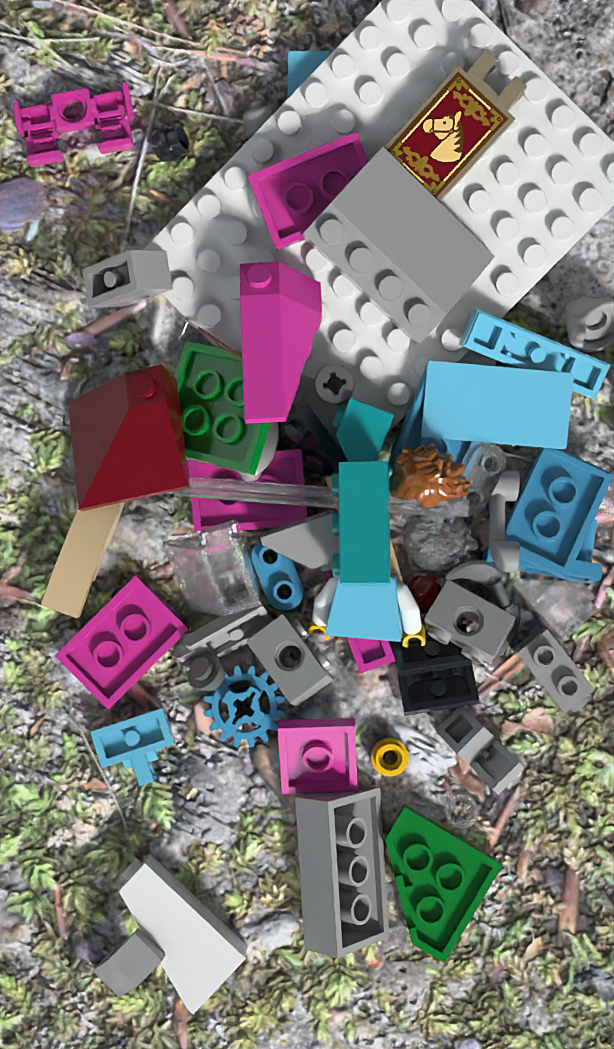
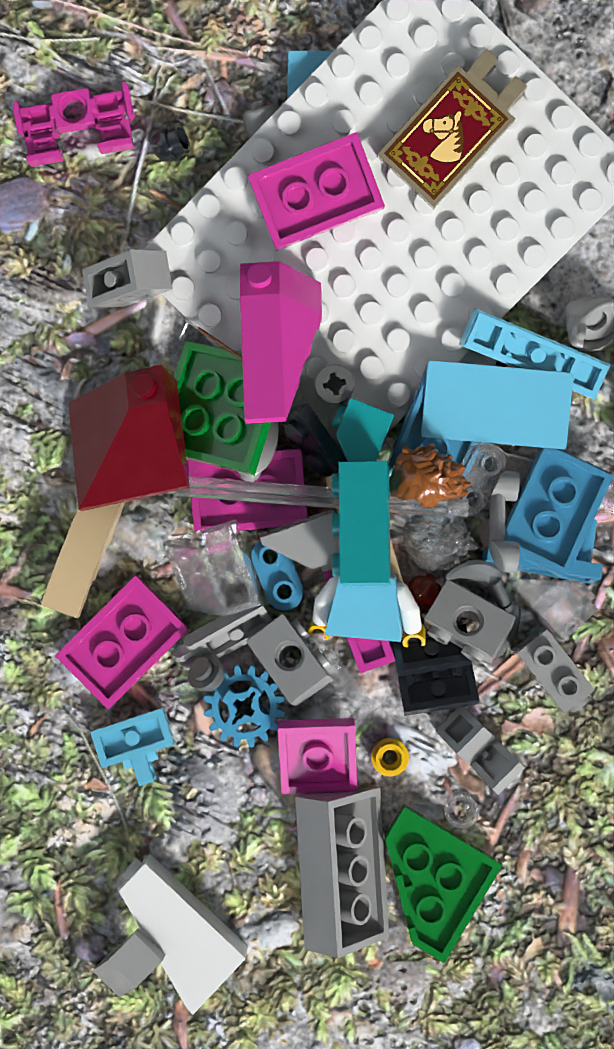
light grey slope [302,146,495,344] -> none

